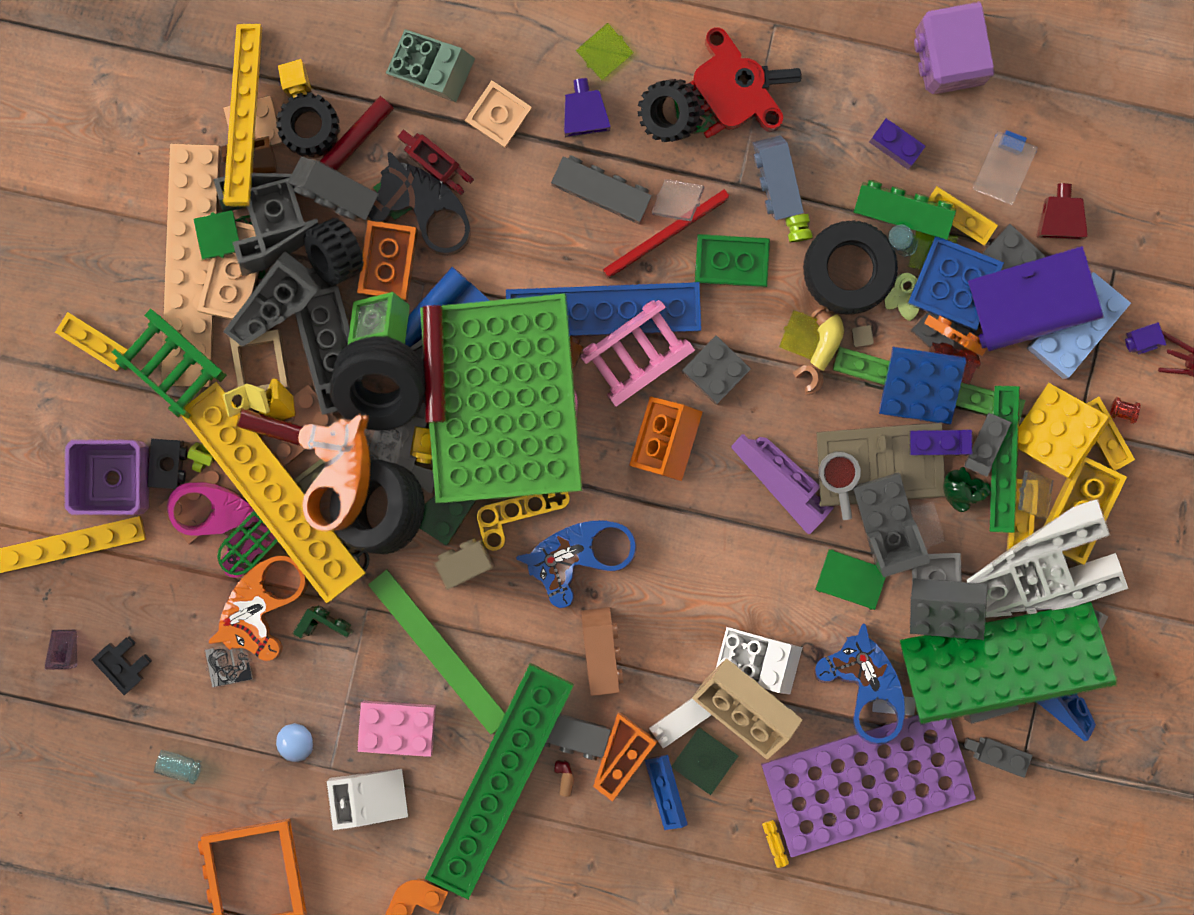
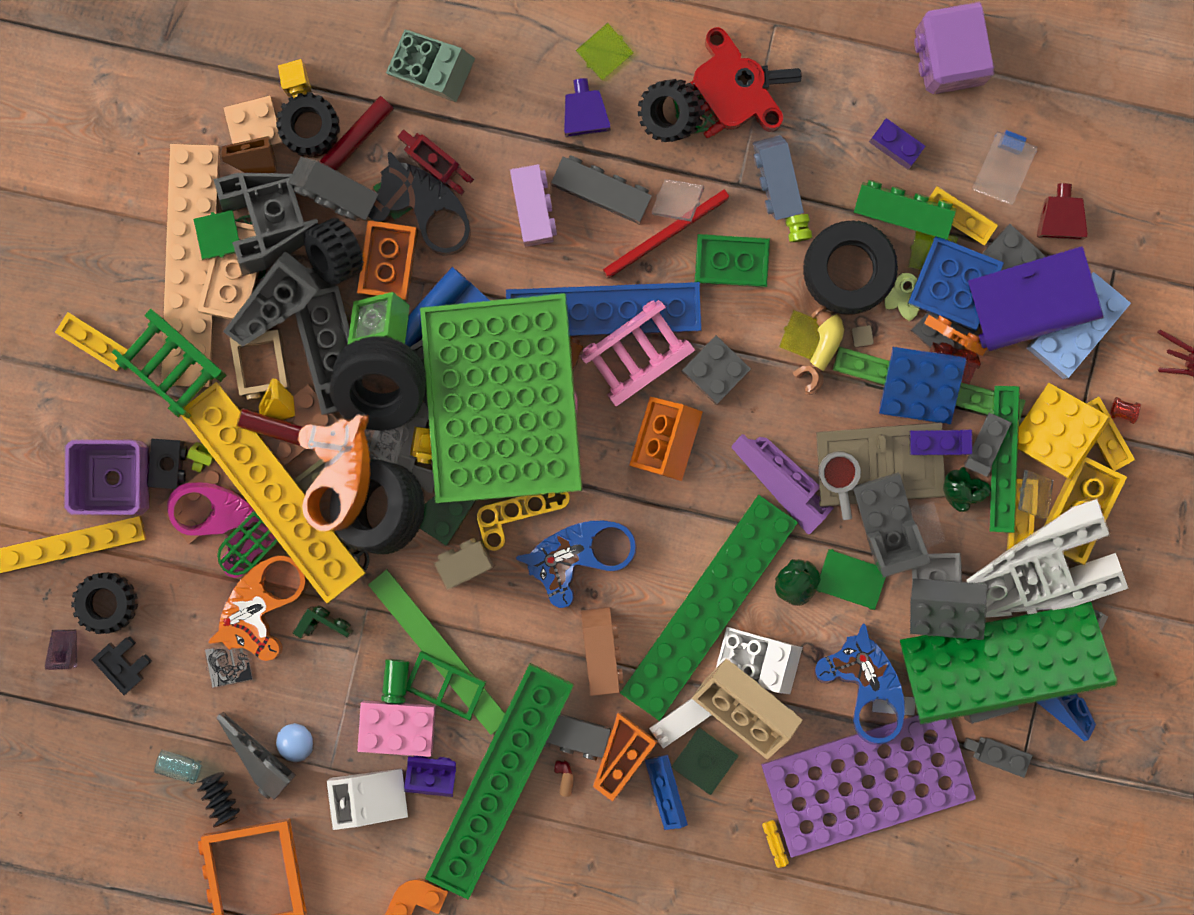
yellow plate [223,24,262,206] -> none
light yellow bracket [223,384,270,417] -> none
dark red piece [423,305,446,423] -> none
light nougat plate [465,81,532,148] -> none
clear light blue piece [888,225,918,256] -> none
dark purple window [1125,322,1167,354] -> none
none -> black tyre [71,572,138,634]
none -> black piece [196,772,240,828]
none -> dark grey wedge [216,712,296,800]
none -> green piece [381,659,410,704]
none -> dark purple bracket [404,756,456,797]
none -> green window [406,651,486,721]
none -> lavender brick [510,164,557,247]
none -> green plate [620,494,798,721]
none -> dark green hair [775,559,821,606]

